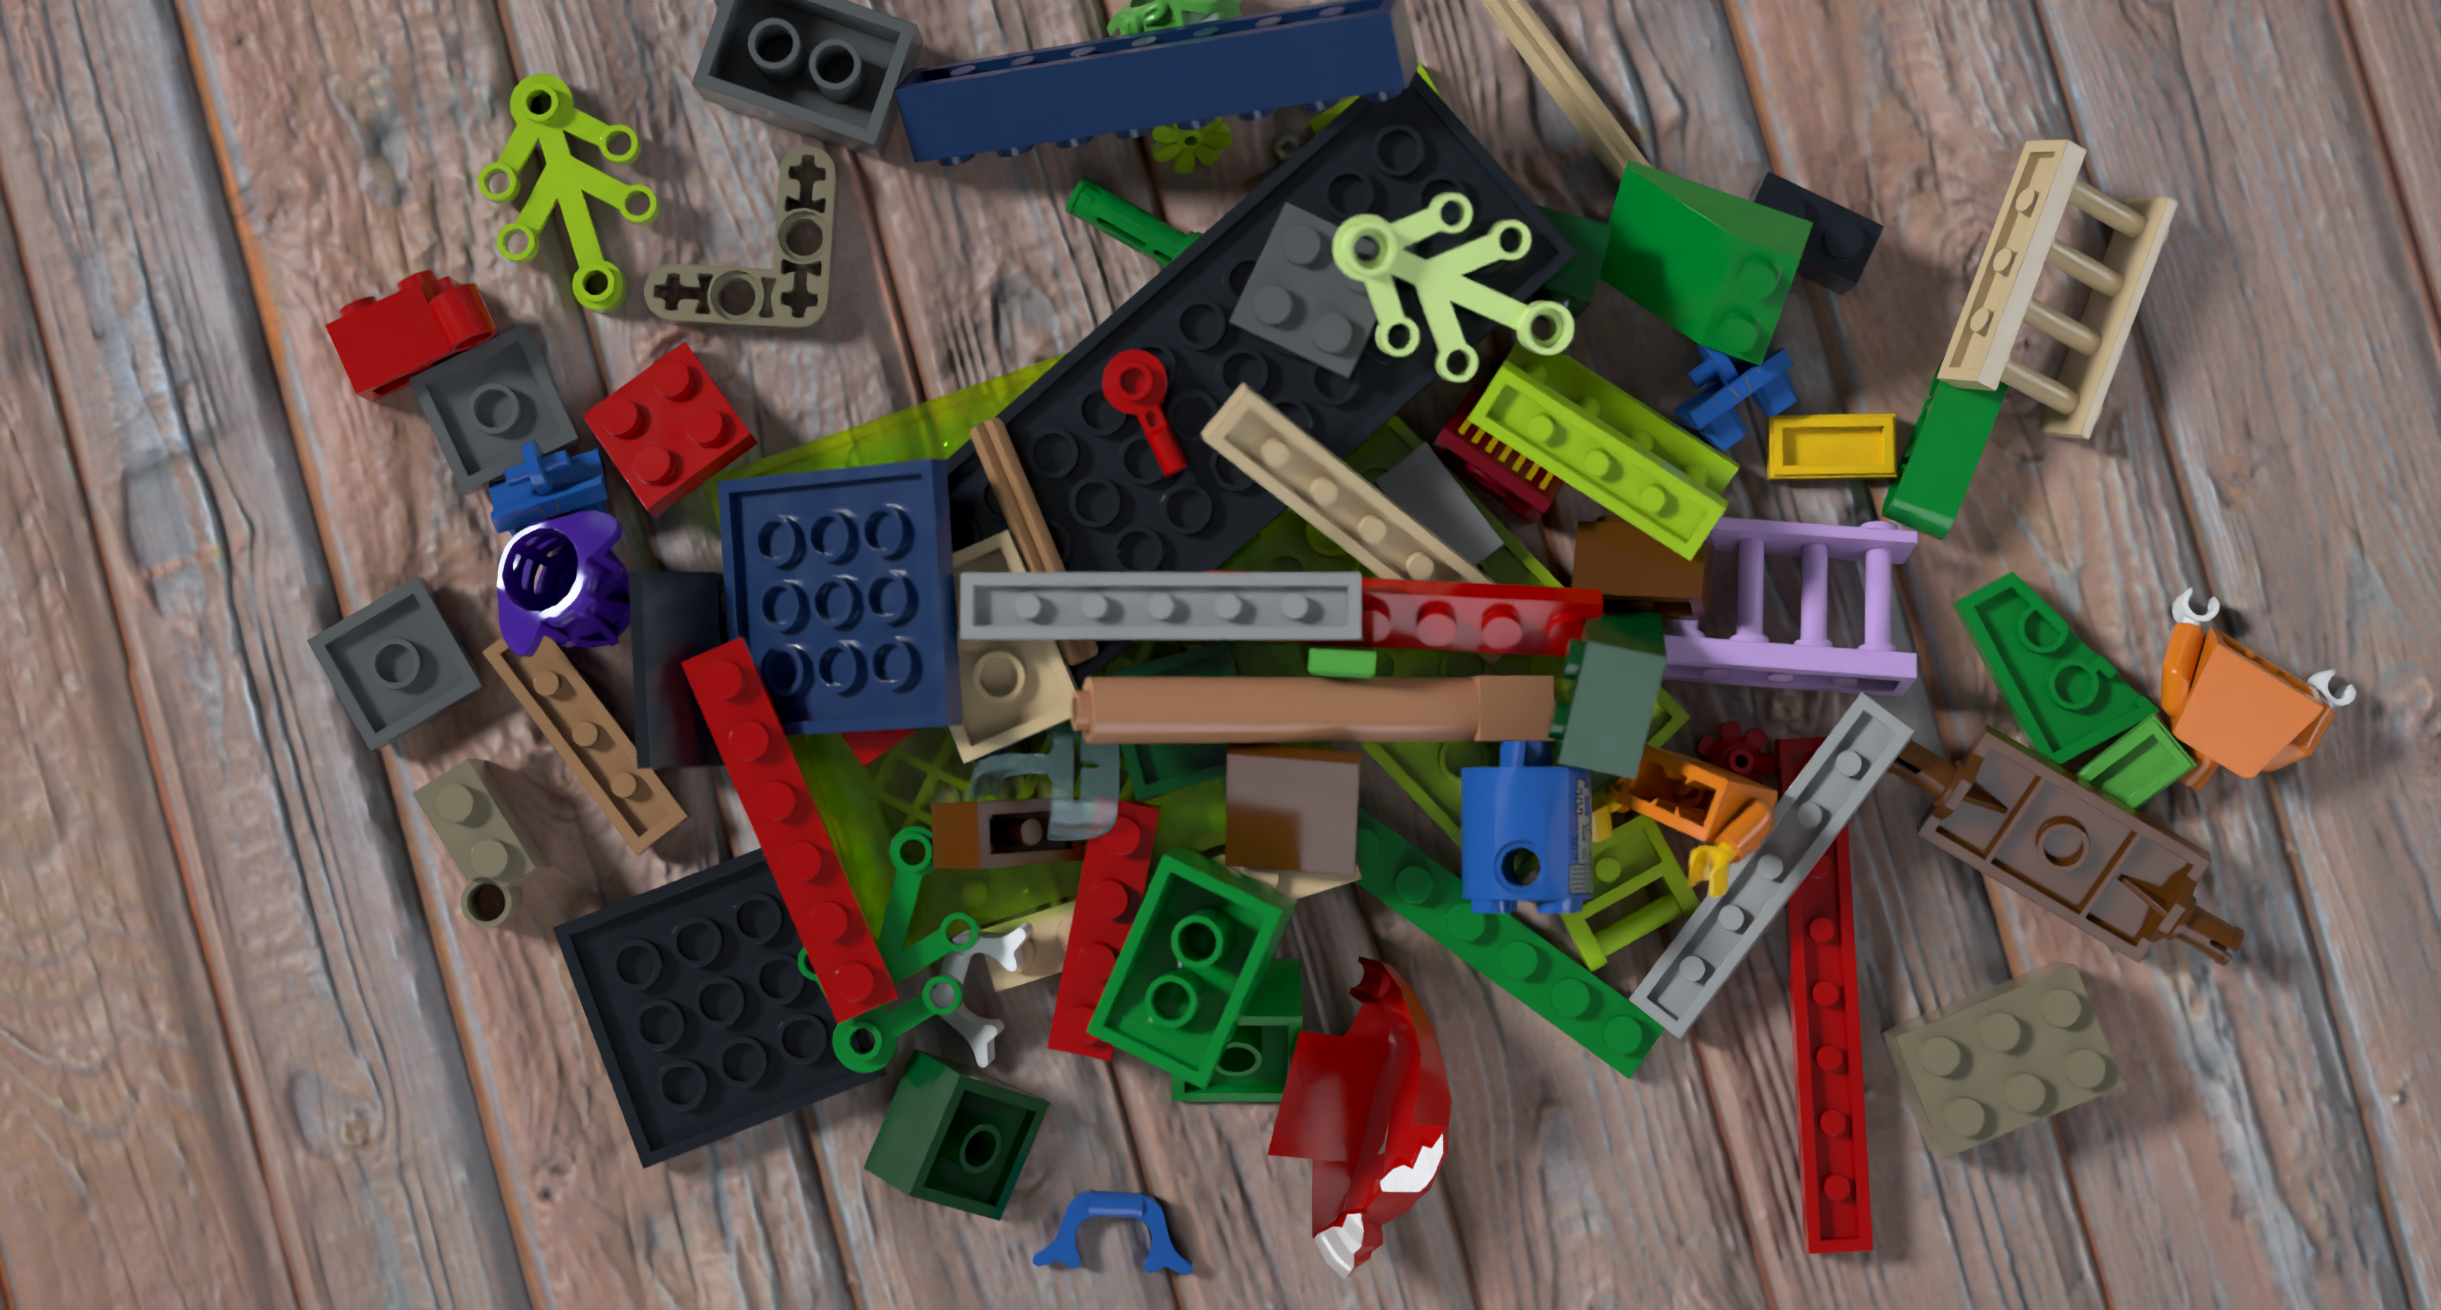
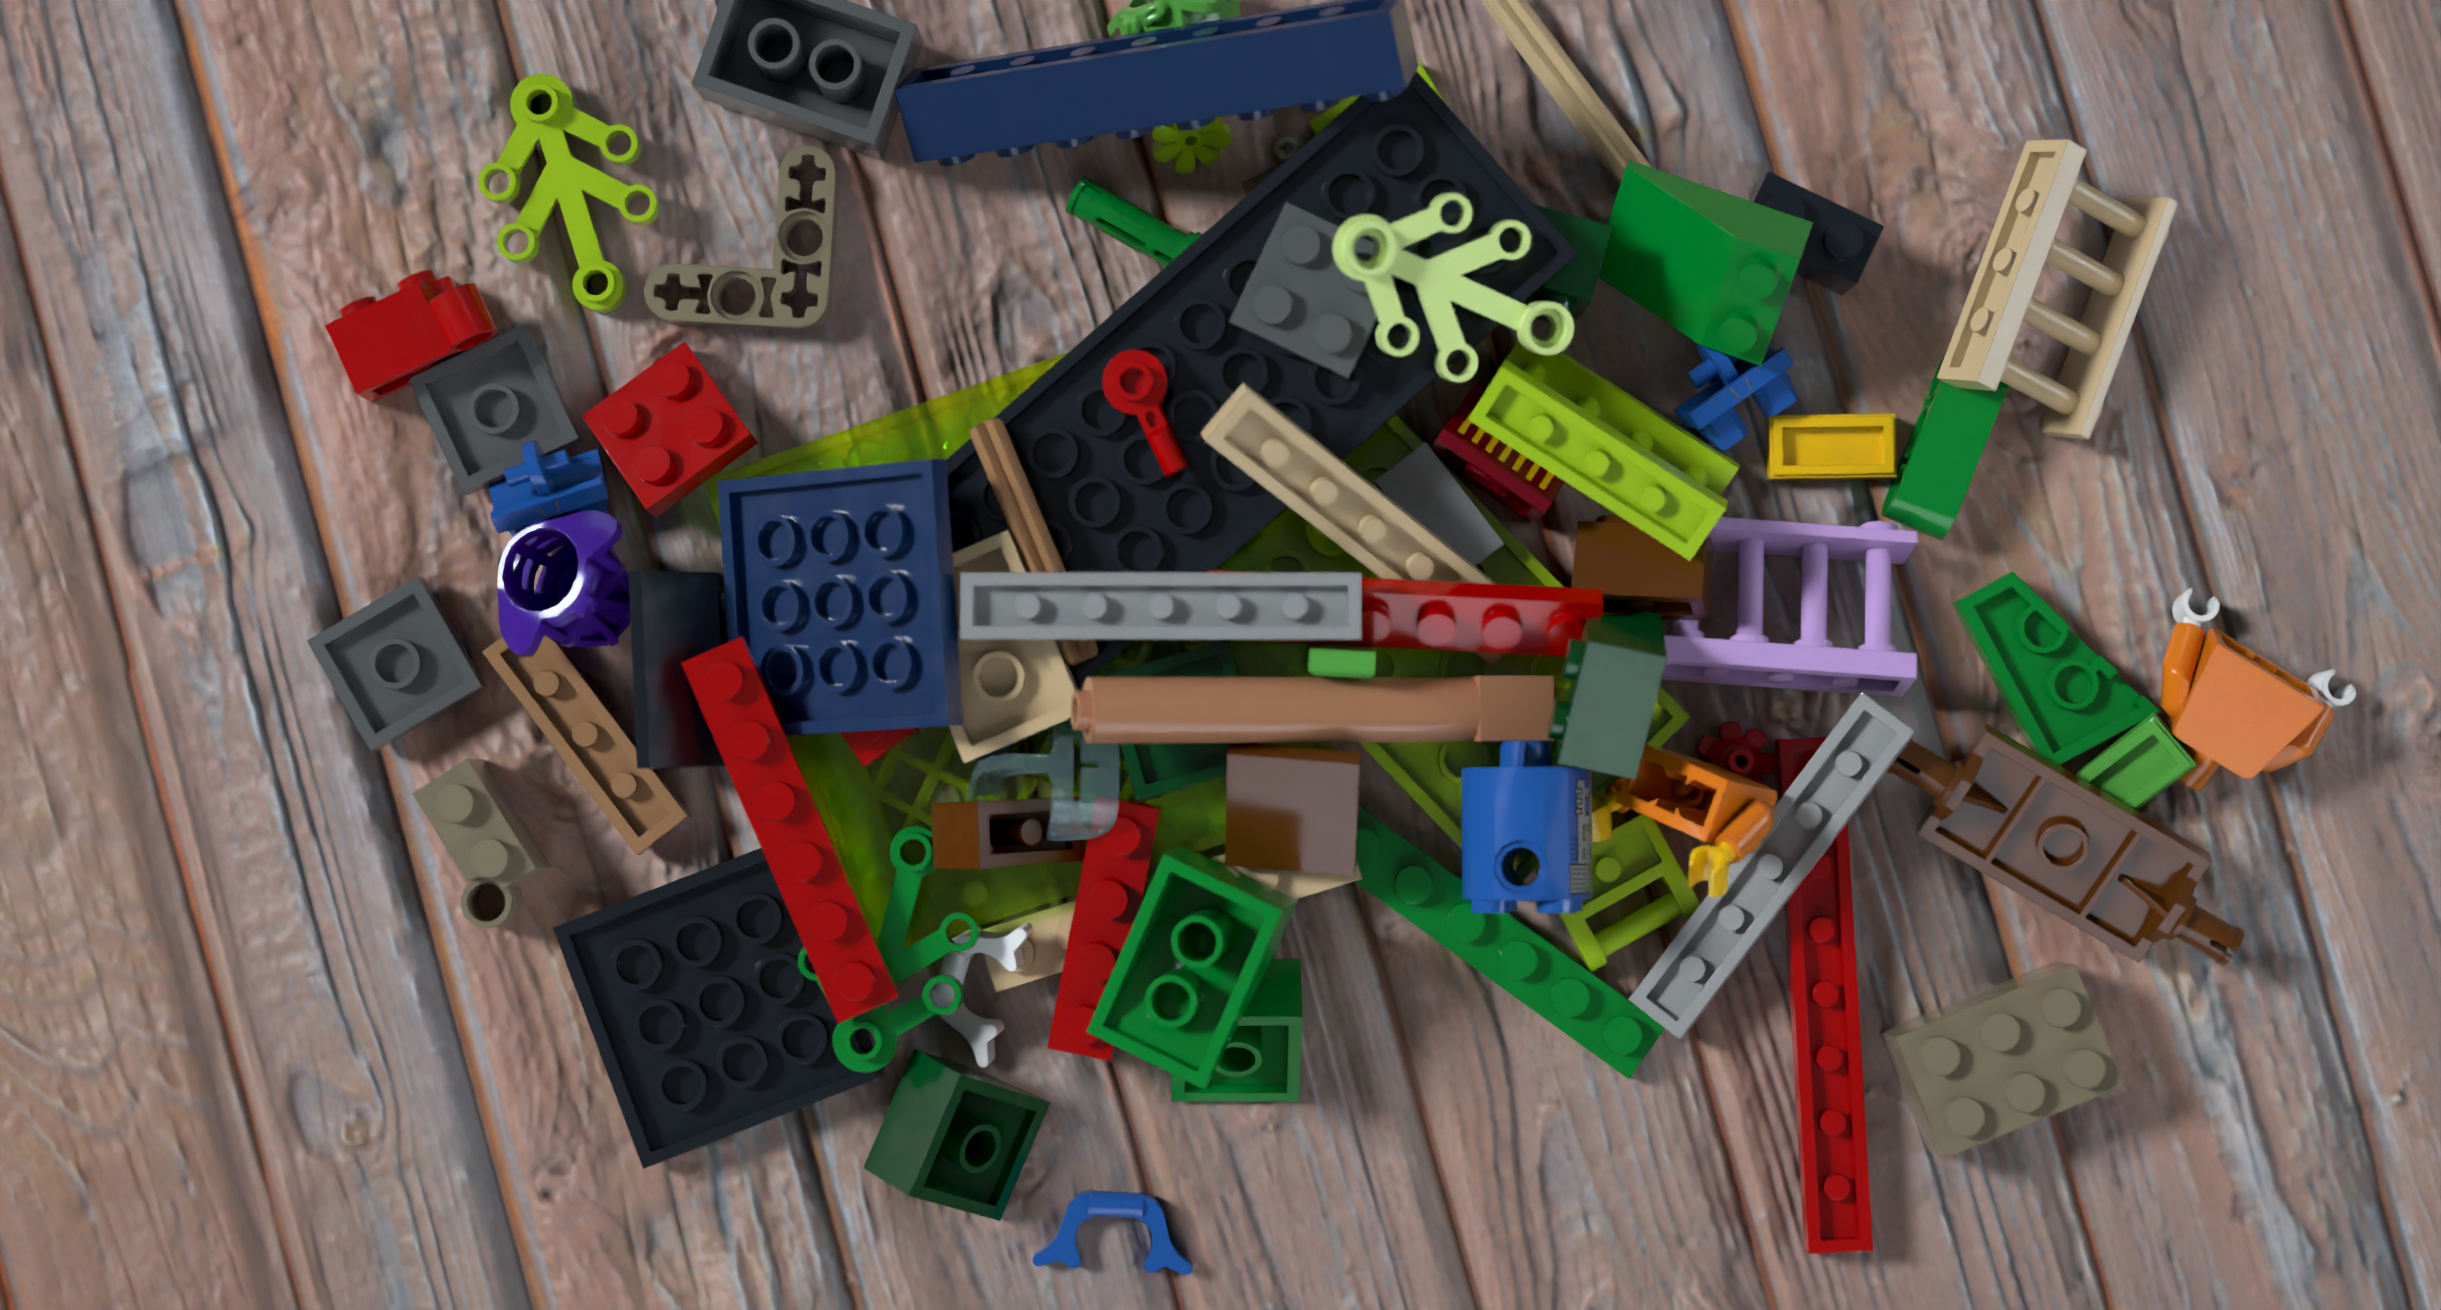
red animal [1267,956,1452,1279] -> none

